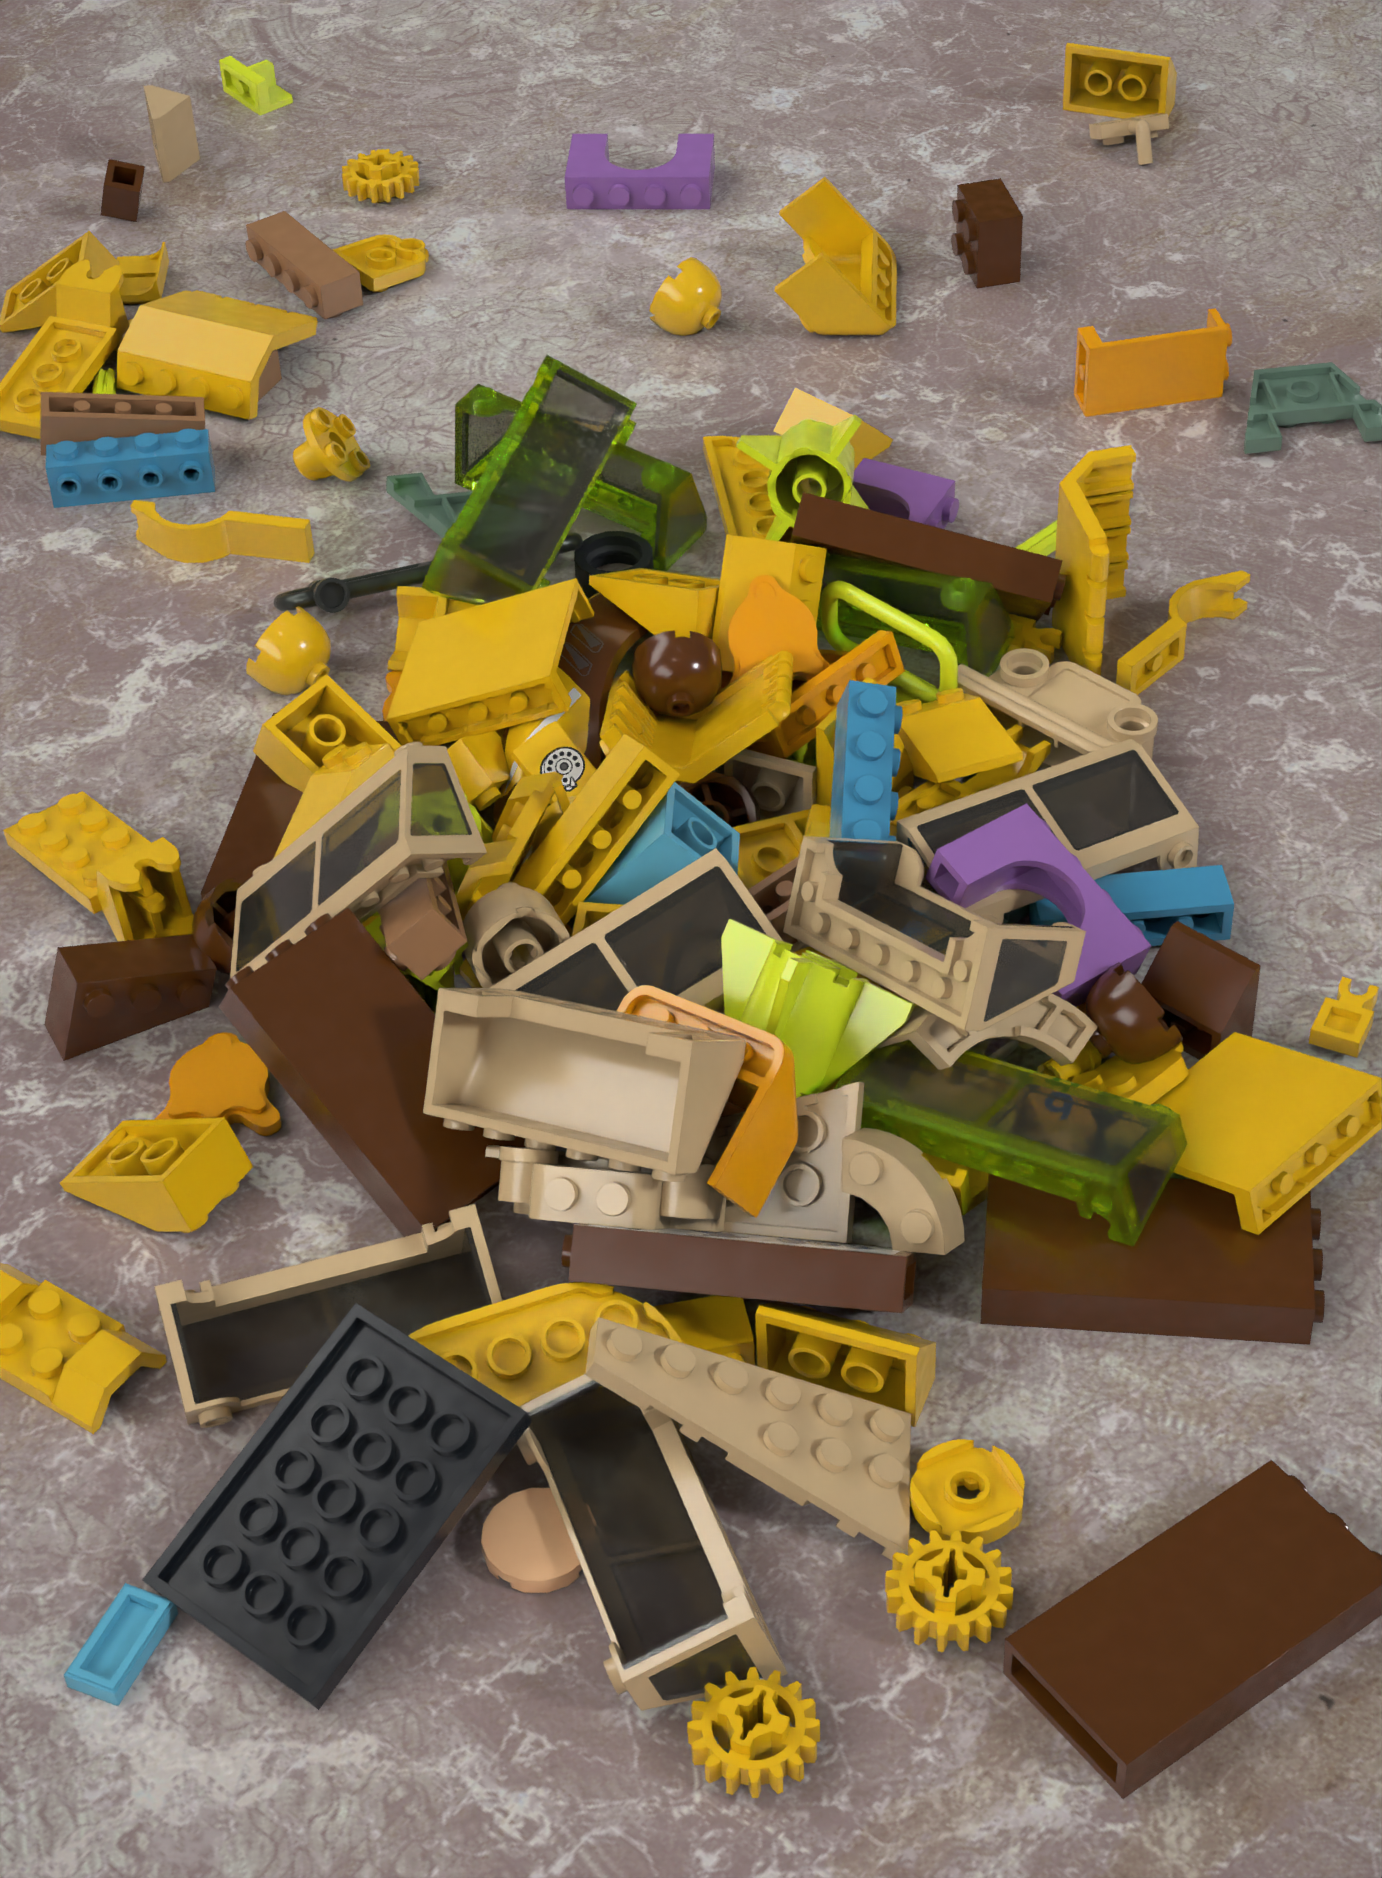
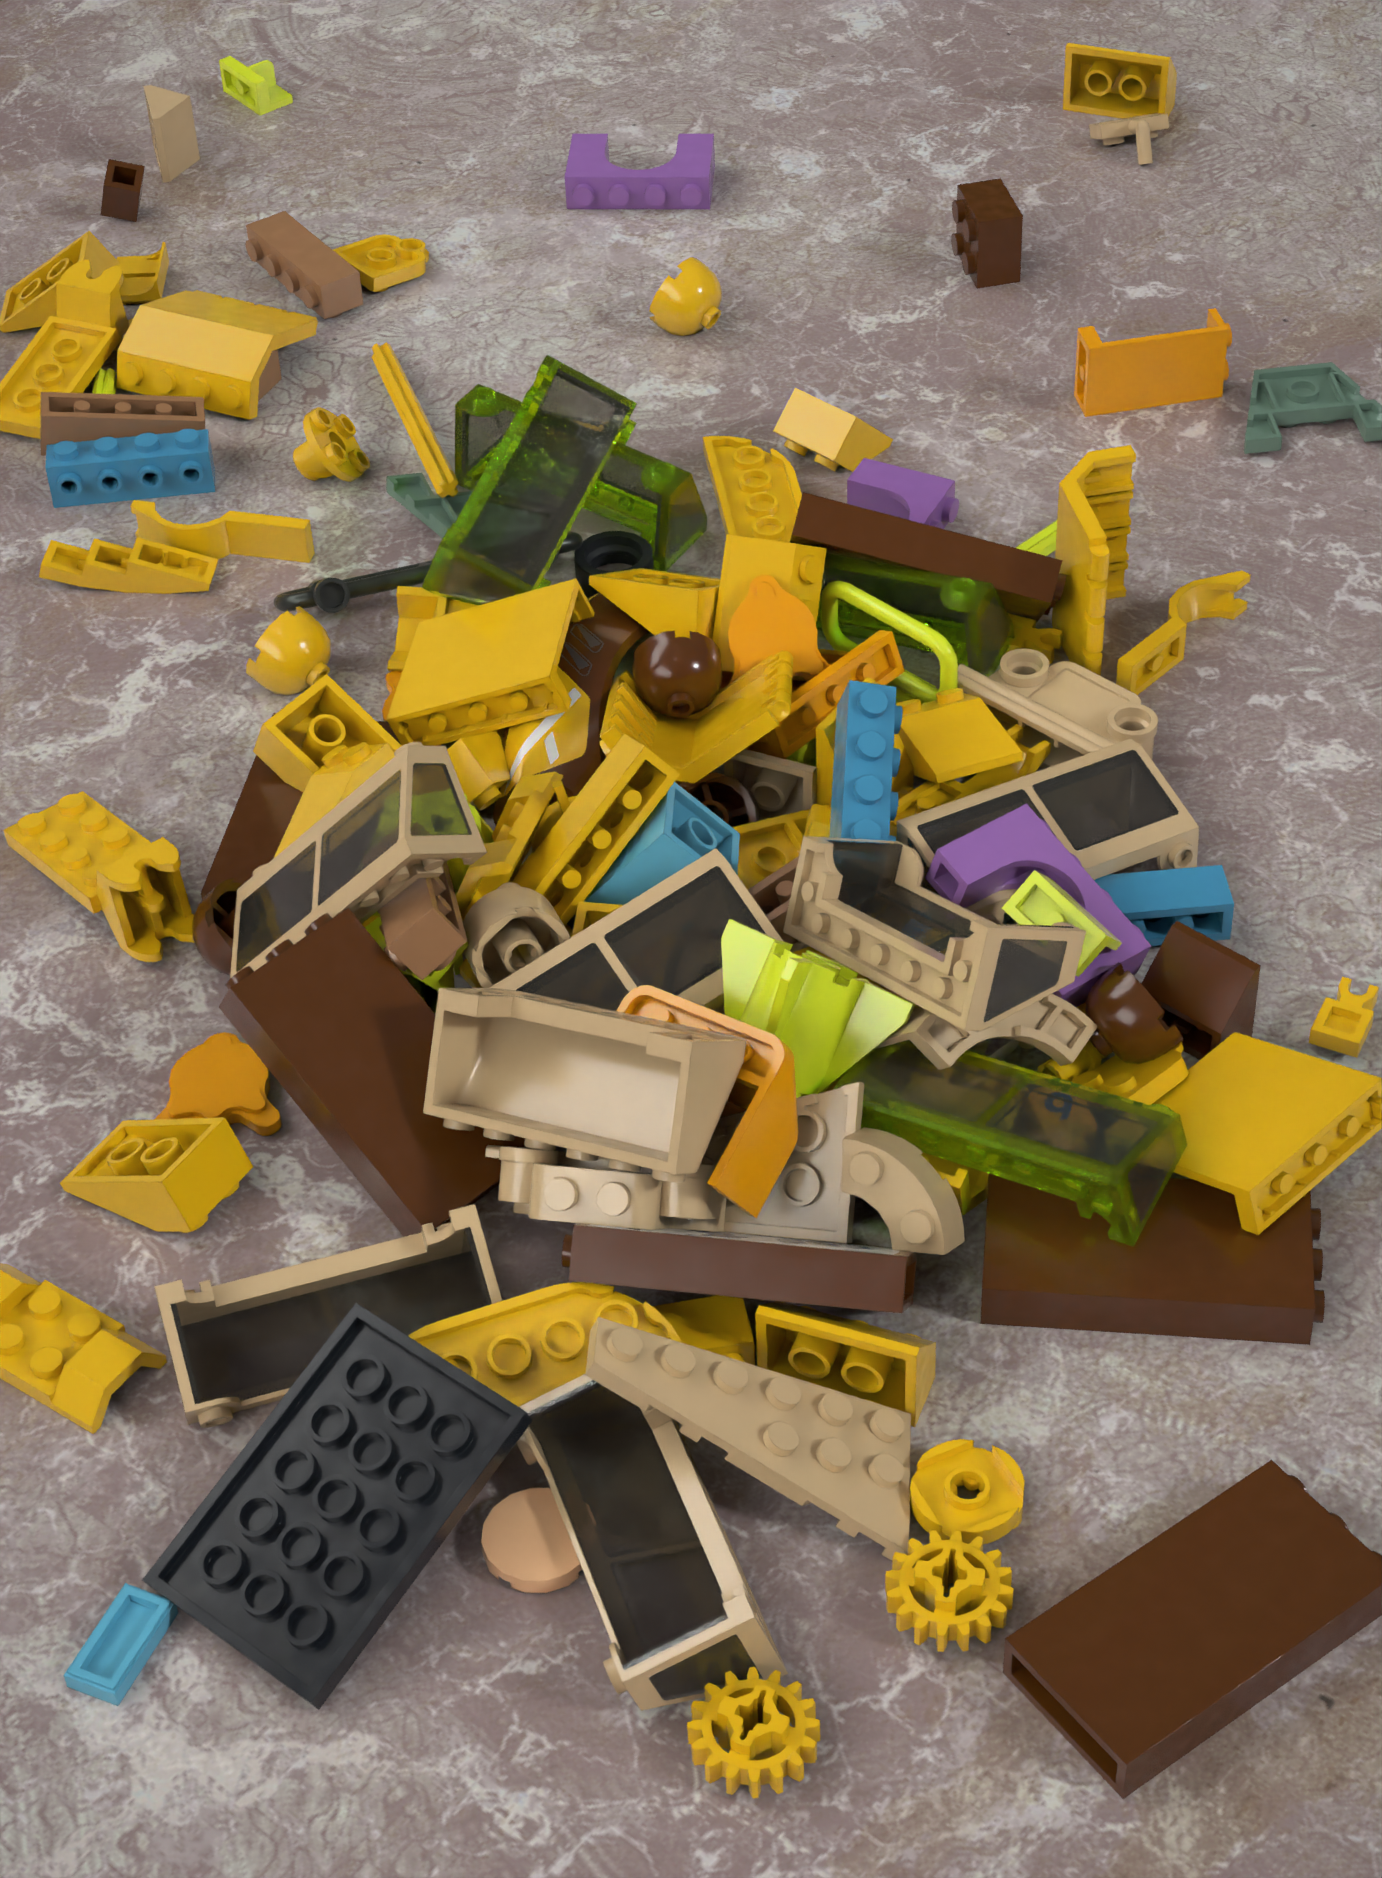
reddish brown wedge [44,934,217,1061] -> none
yellow gear [342,149,420,203] -> none
yellow slope [510,721,597,805] -> none
neon yellow brick [736,414,870,541] -> none
yellow windscreen [774,177,897,335] -> none
none -> yellow slope [39,537,219,594]
none -> yellow axle [371,342,459,498]
none -> neon yellow panel [1002,870,1122,977]

